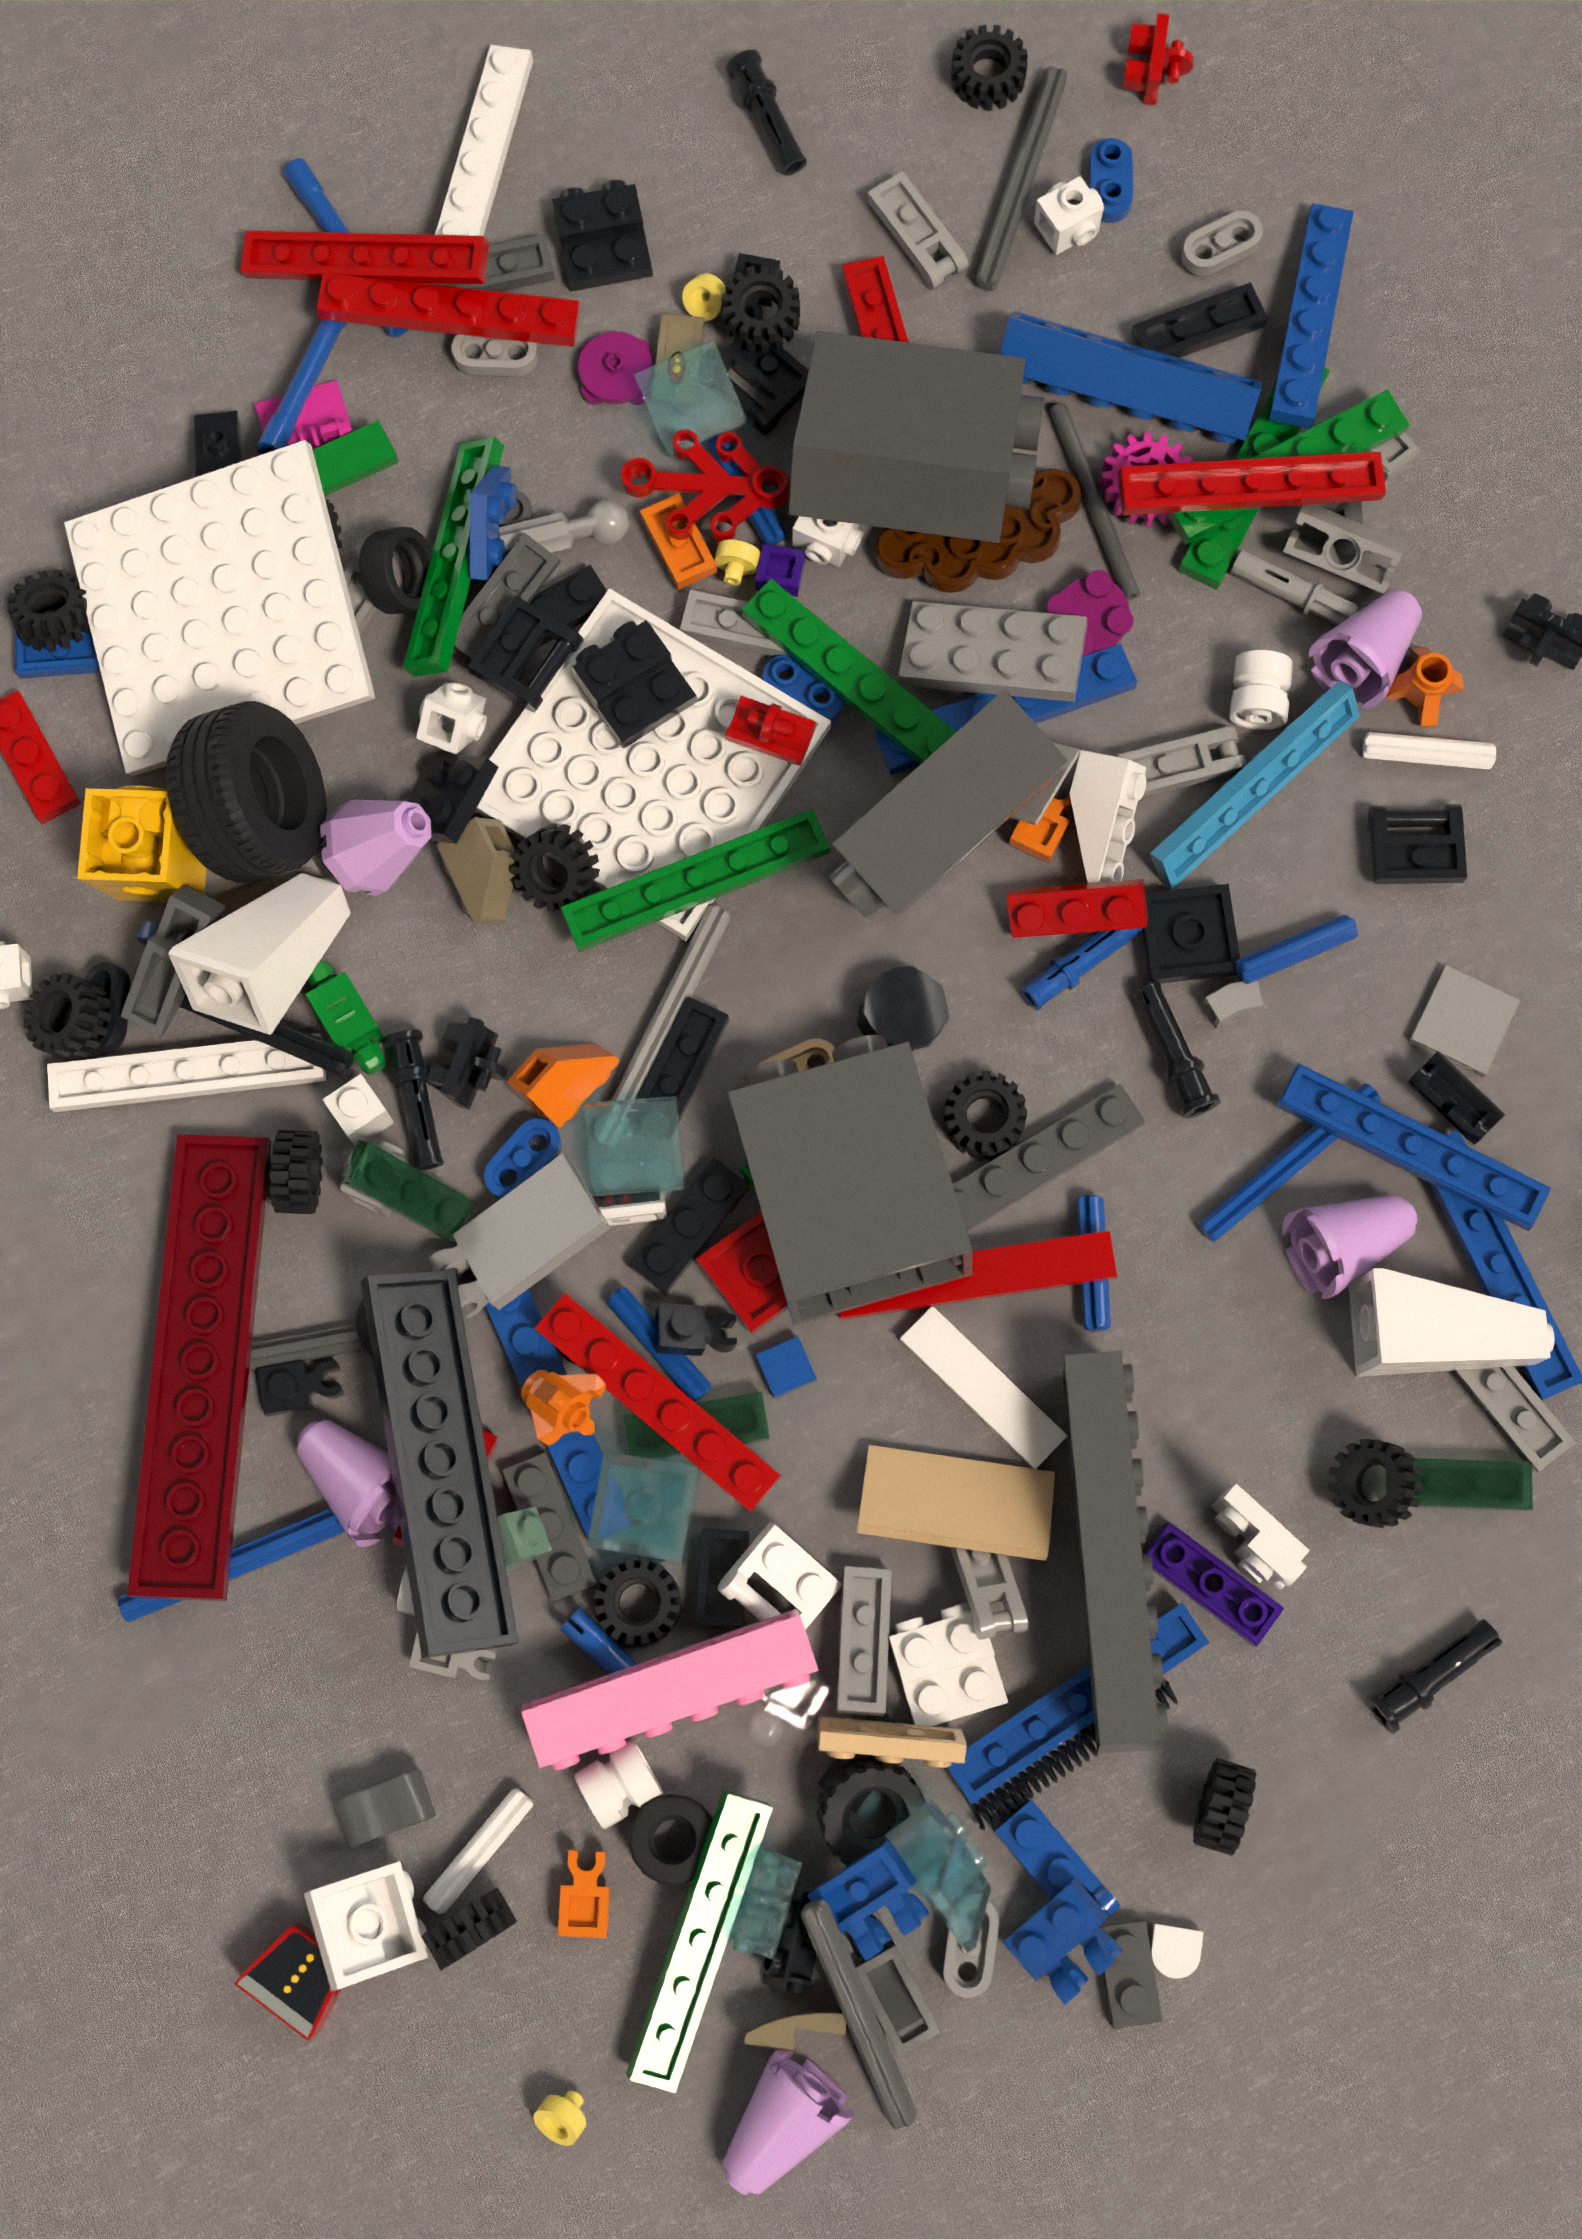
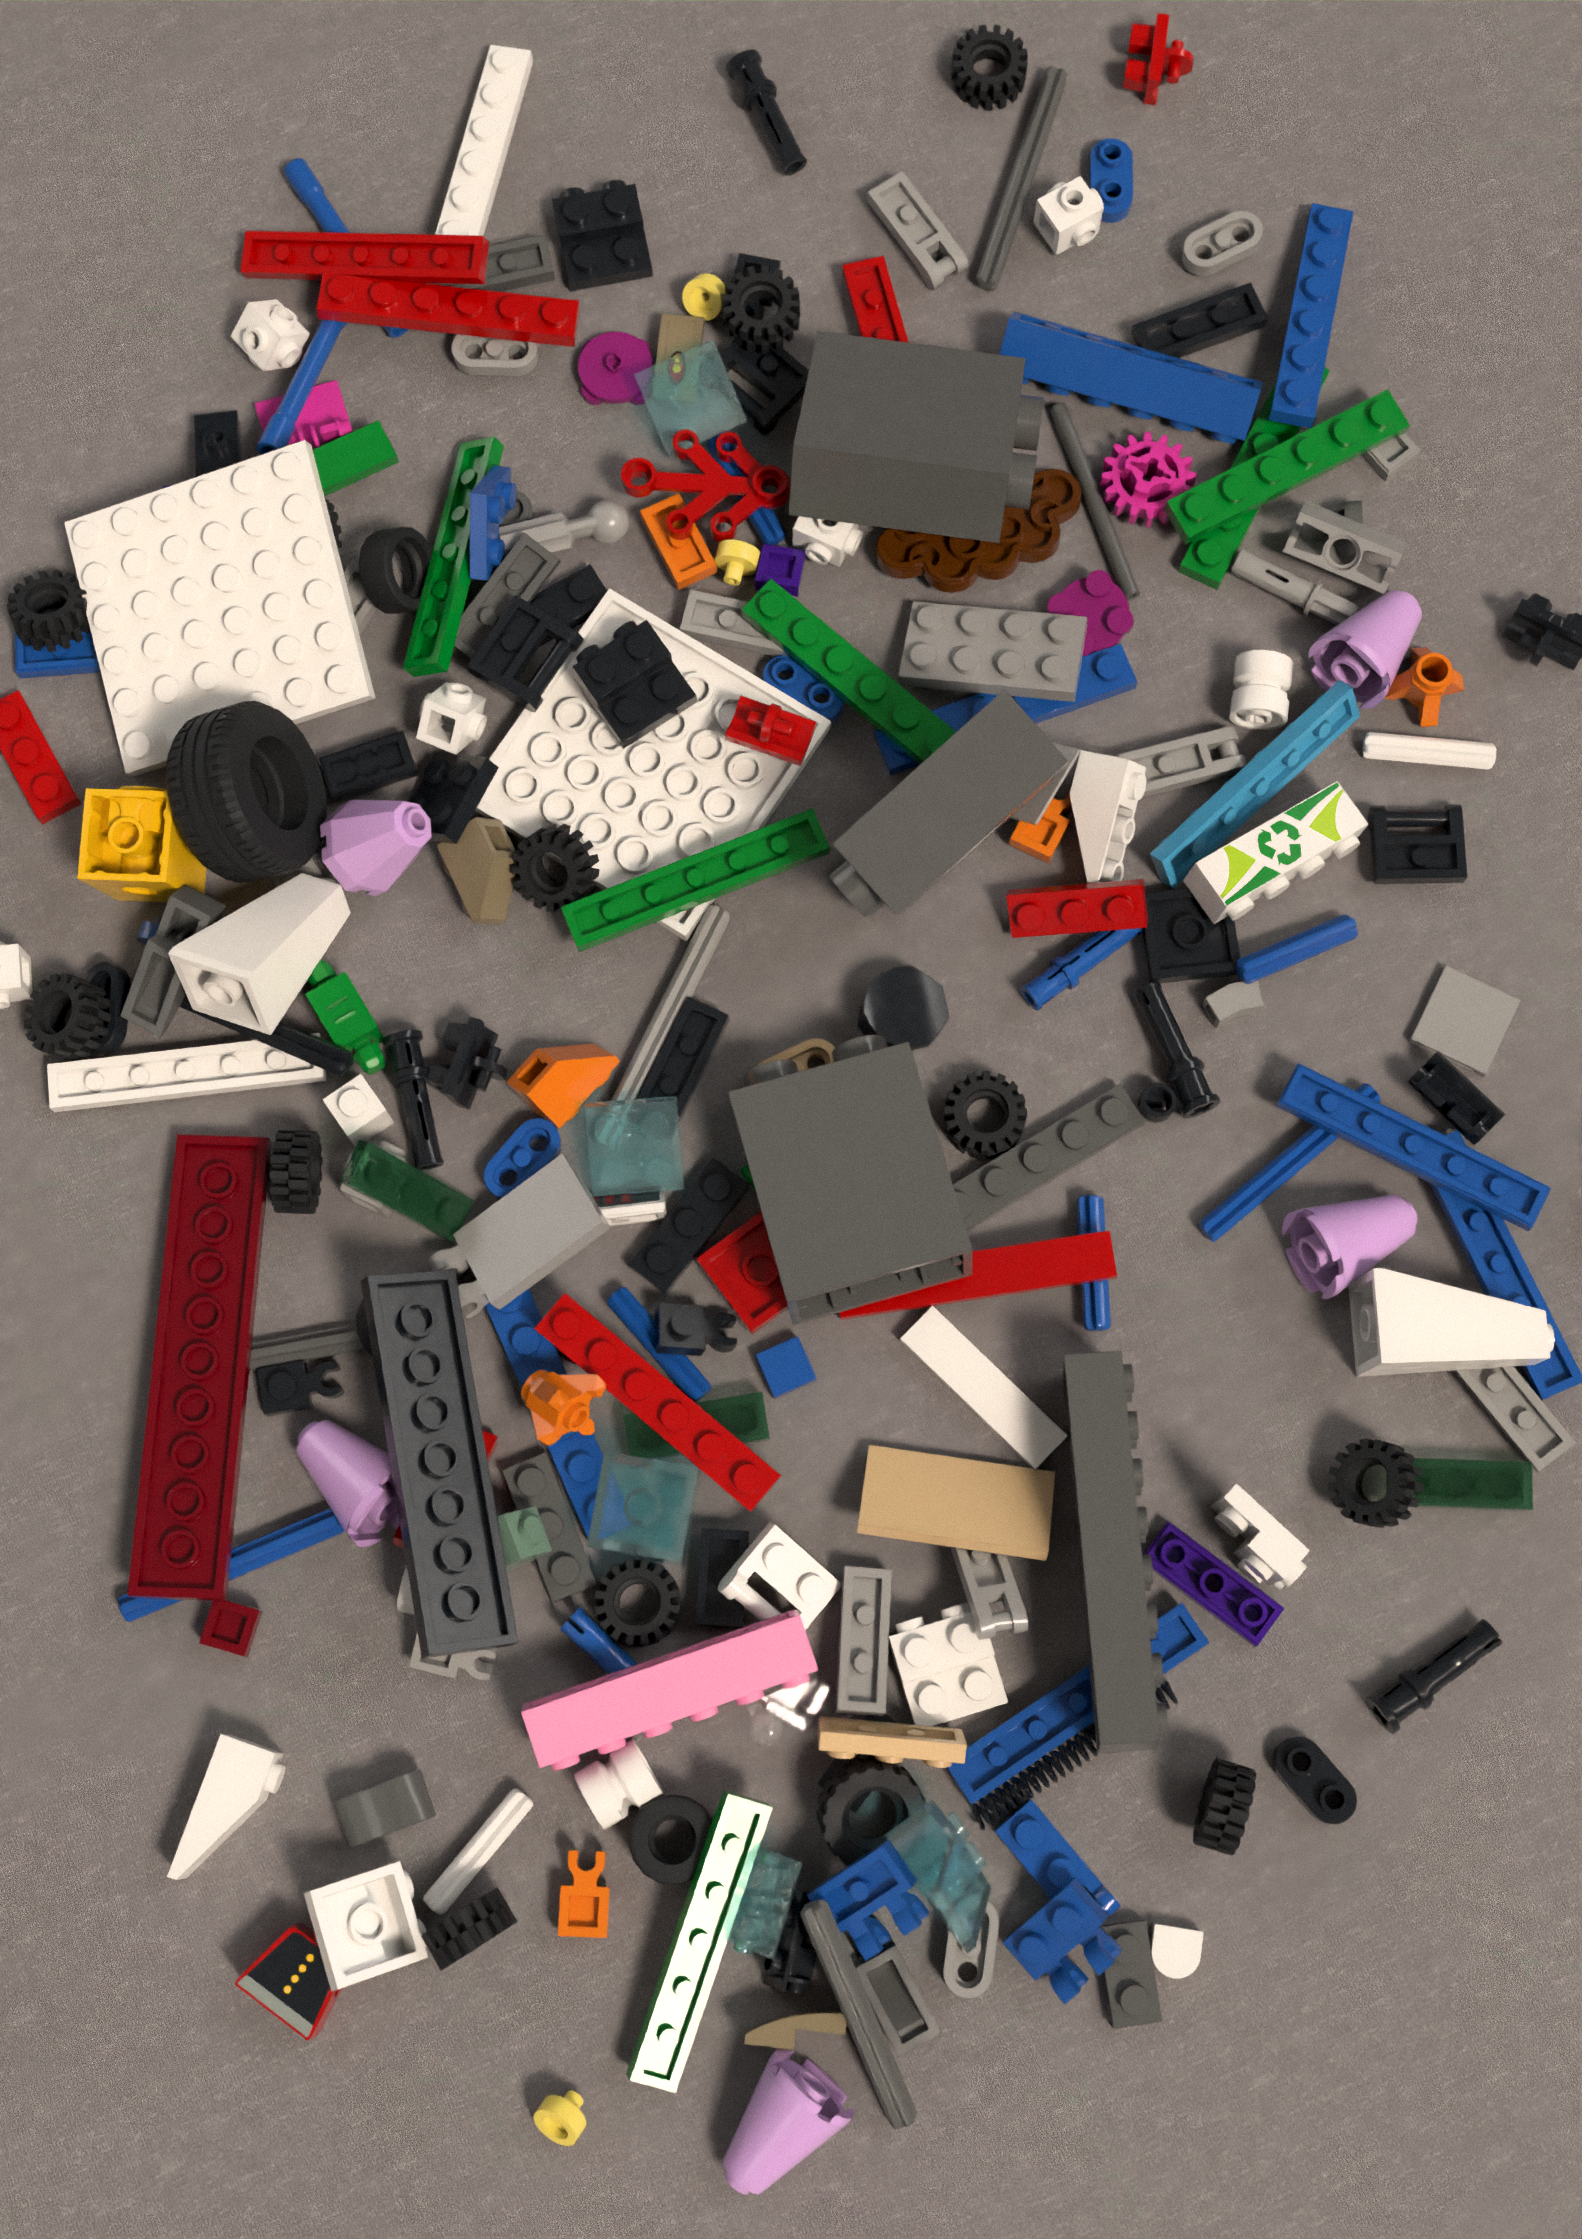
red plate [1117,452,1386,516] -> none
none -> white slope [167,1734,286,1880]
none -> dark red plate [199,1601,263,1657]
none -> white brick [231,299,310,371]
none -> black plate [319,731,418,803]
none -> black hinge [1138,1083,1177,1123]
none -> white brick [1183,781,1368,924]
none -> black plate [1273,1737,1357,1824]

